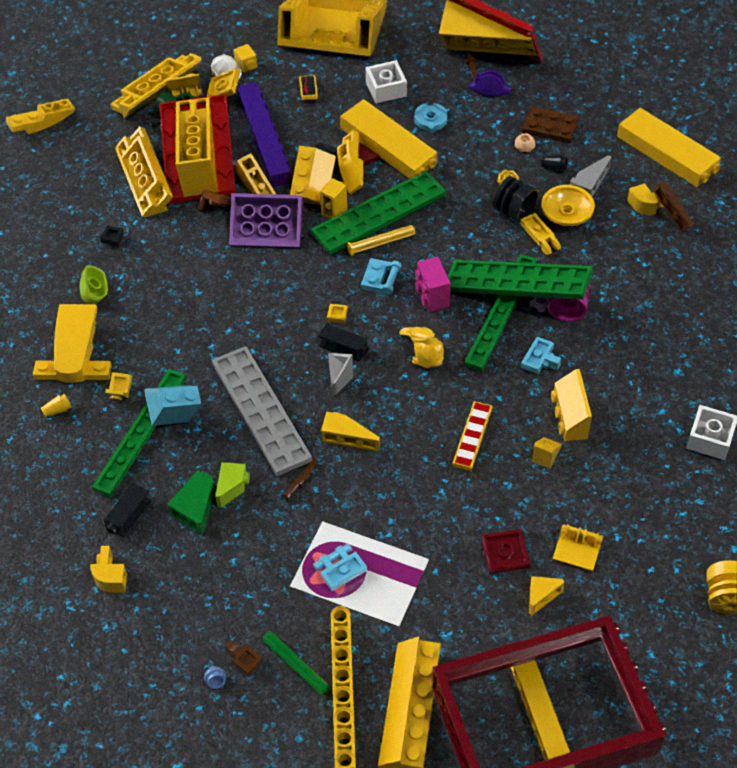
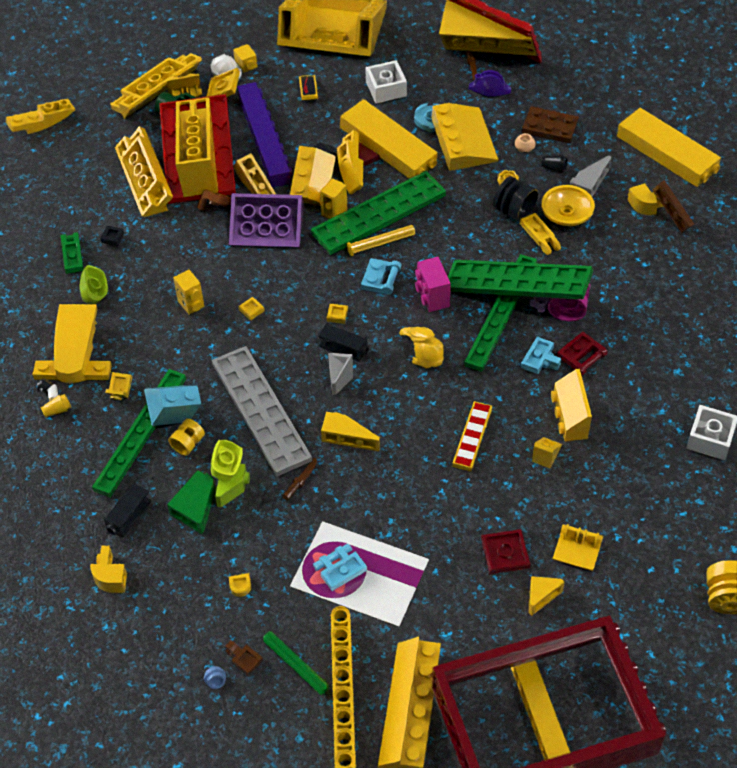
none -> arm [37,378,58,401]
none -> green plate [60,232,84,274]
none -> yellow wheel [168,418,205,456]
none -> yellow brick [173,269,204,315]
none -> neon yellow piece [211,440,243,481]
none -> yellow tile [229,573,251,597]
none -> yellow tile [238,297,265,321]
none -> yellow slope [432,103,498,171]
none -> dark red plate [557,331,608,376]

